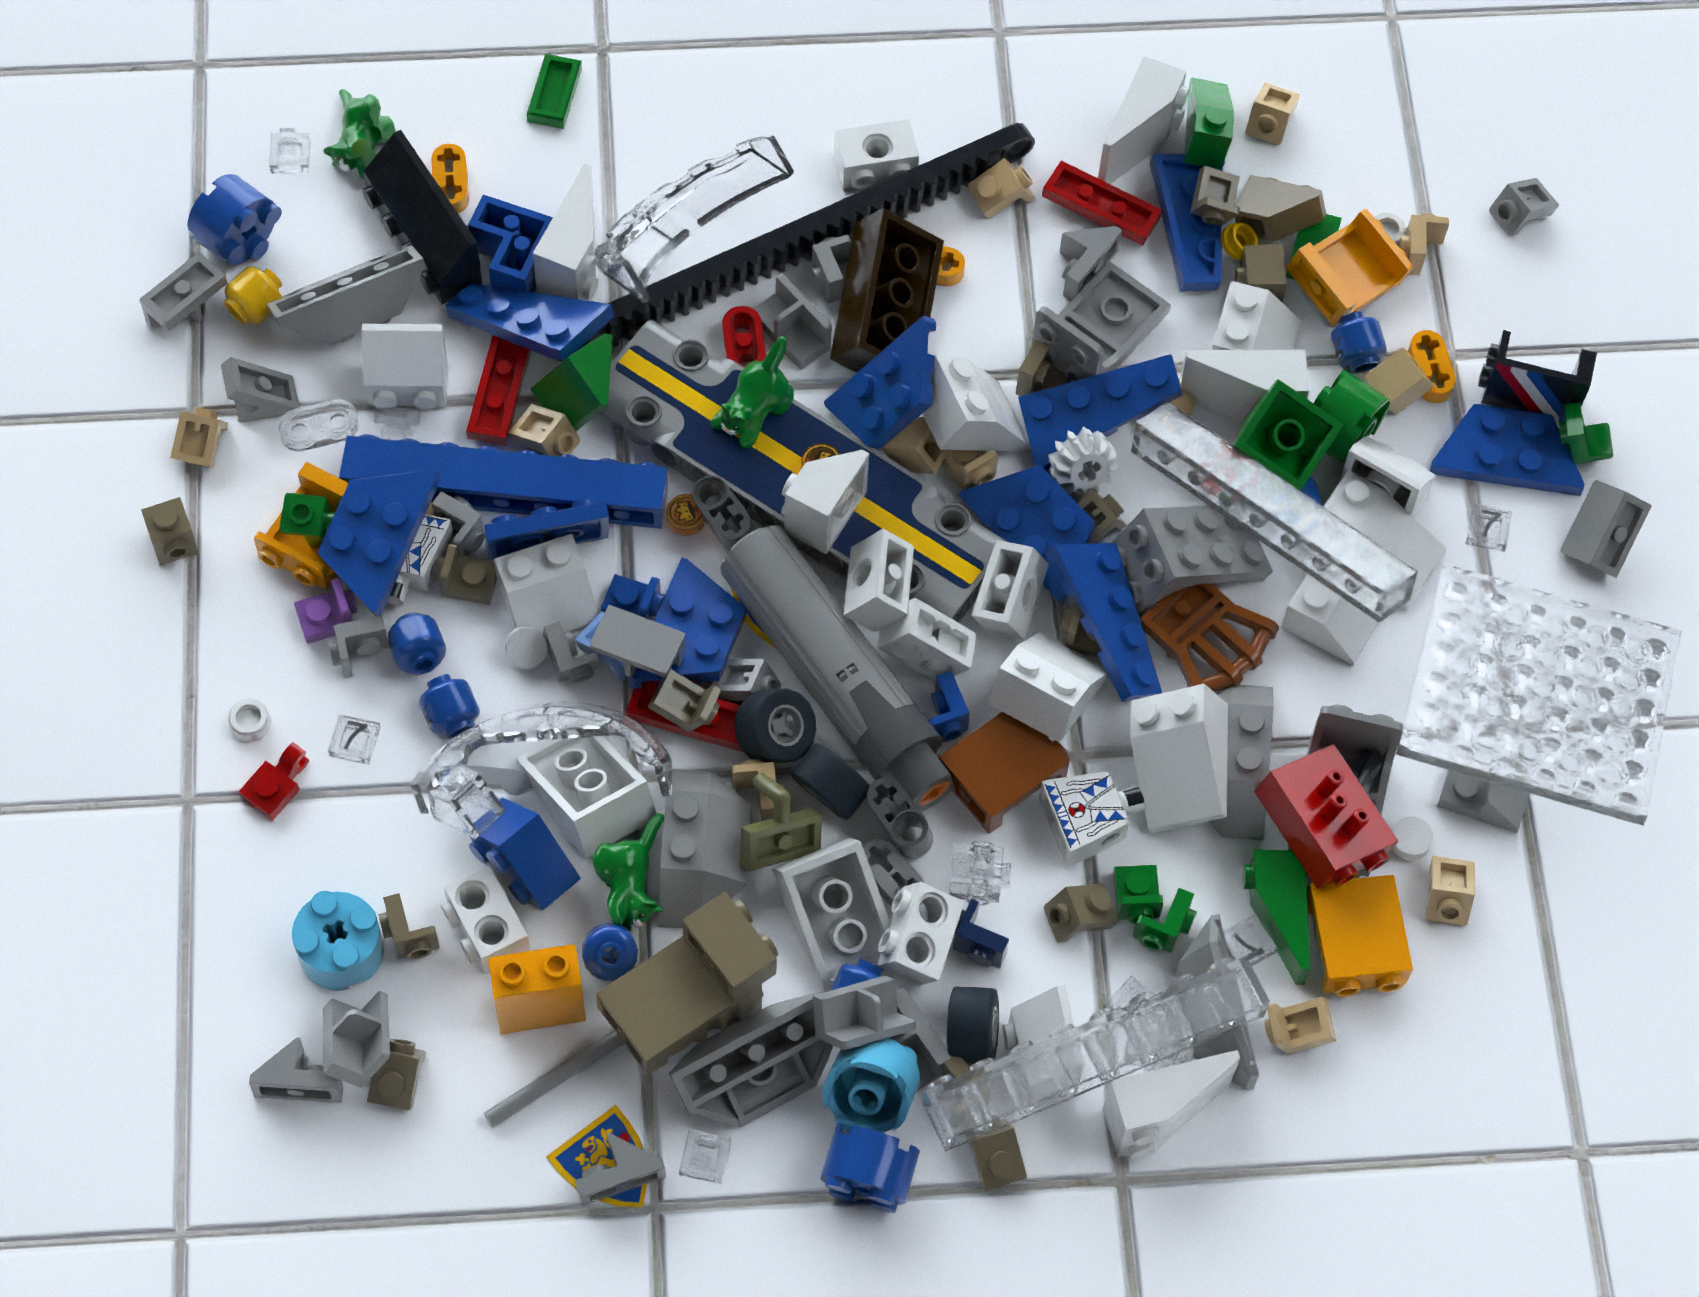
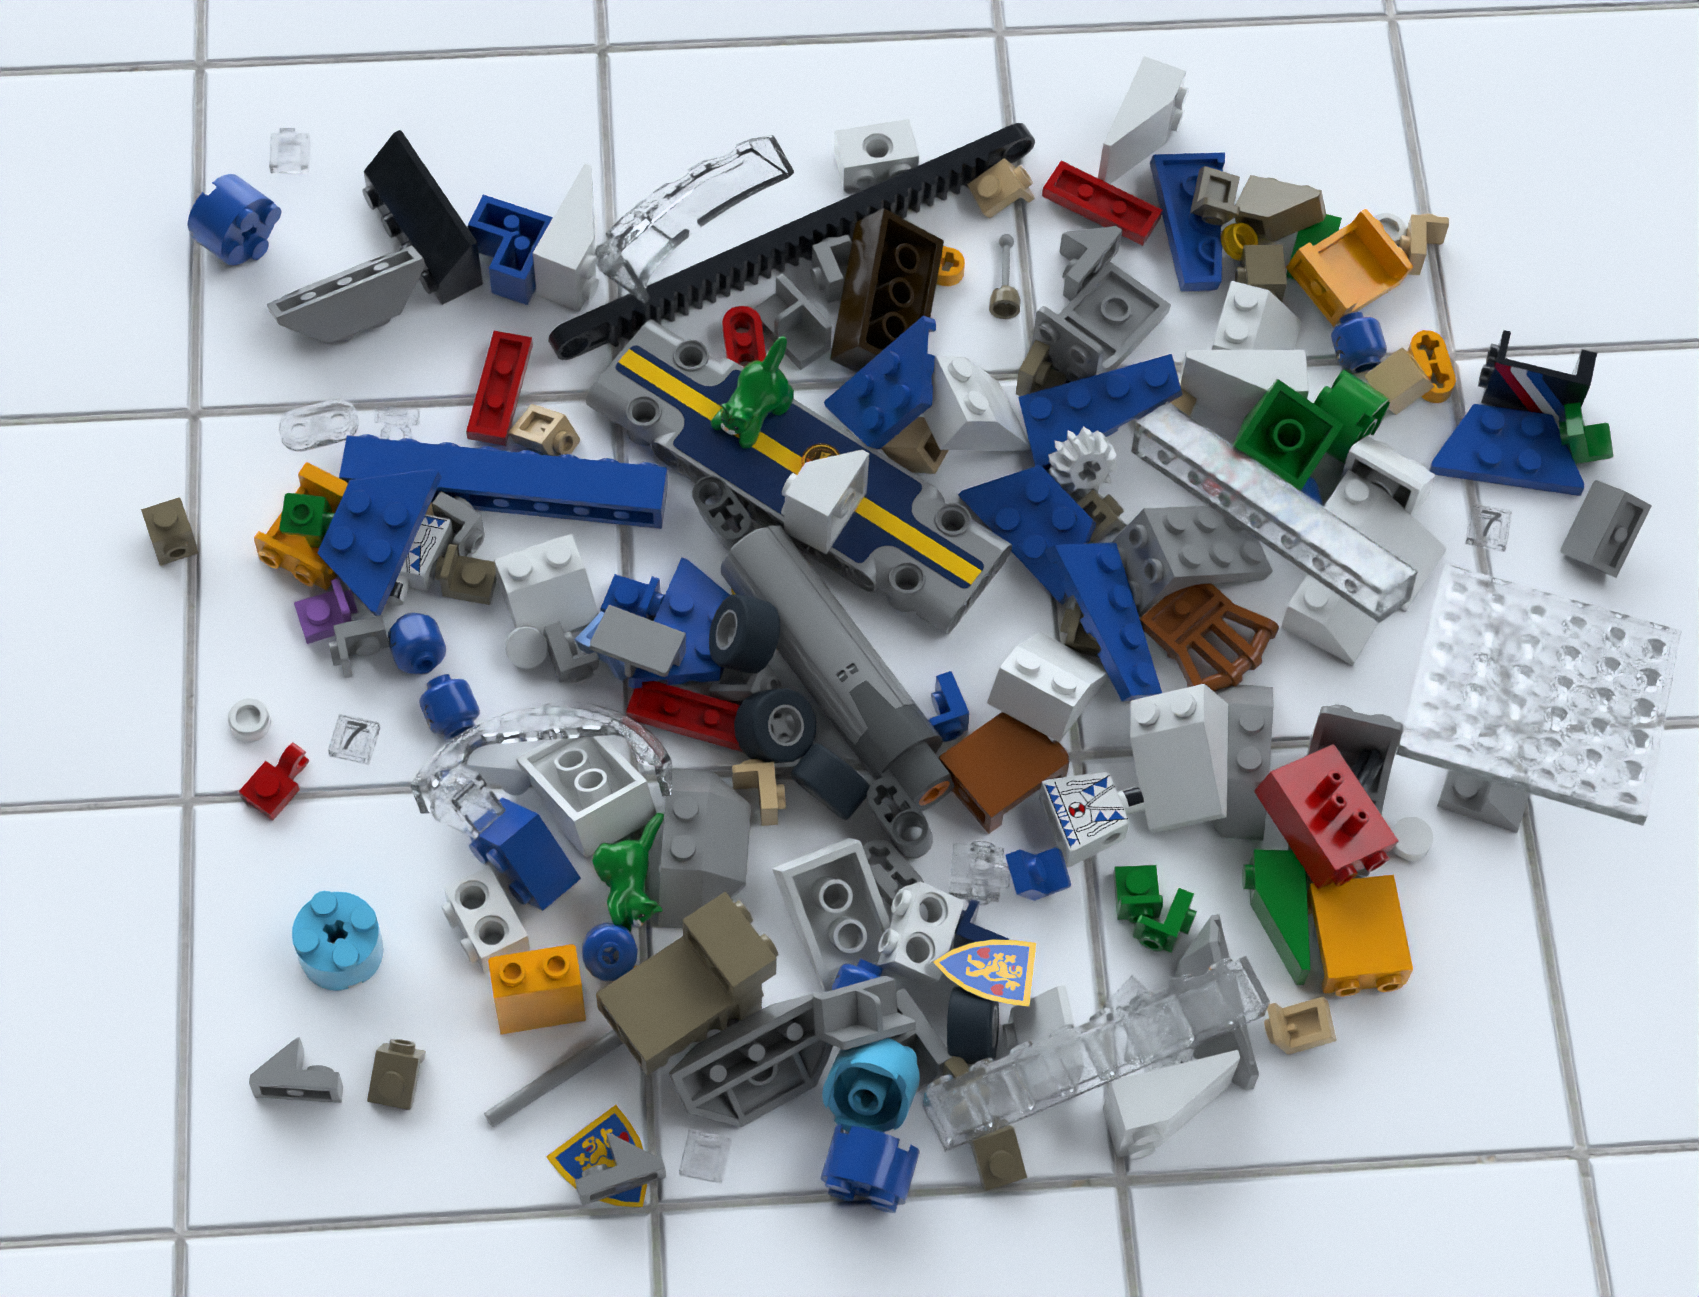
light grey panel [139,252,228,331] -> none
tan bracket [170,406,228,468] -> none
light grey slope [221,357,300,423] -> none
yellow head [223,267,283,325] -> none
light grey panel [322,991,390,1088] -> none
green animal [323,89,396,180] -> none
white slope [362,324,449,409] -> none
dark tan bracket [378,893,440,959] -> none
light orange beam [431,143,469,214] -> none
blue wing [445,283,615,362] -> none
blue plate [484,499,609,561] -> none
green tile [526,53,582,129] -> none
green slope [530,333,612,431] -> none
dark tan bracket [648,669,721,732] -> none
tile [666,494,706,536] -> none
olive plate [740,773,822,871] -> none
white brick [843,528,914,633] -> none
white brick [877,598,976,682] -> none
tan bracket [941,450,999,490] -> none
white brick [971,540,1049,639] -> none
dark tan bracket [1044,884,1119,943] -> none
green slope [1184,77,1234,170] -> none
clear tile [1223,914,1277,973] -> none
tan bracket [1245,82,1300,145] -> none
tan bracket [1425,856,1475,926] -> none
light grey bracket [1489,178,1559,236] -> none
none -> black wheel [709,595,780,674]
none -> sticker [933,939,1036,1007]
none -> dark tan hinge [989,234,1021,319]
none -> blue bracket [1005,847,1071,901]

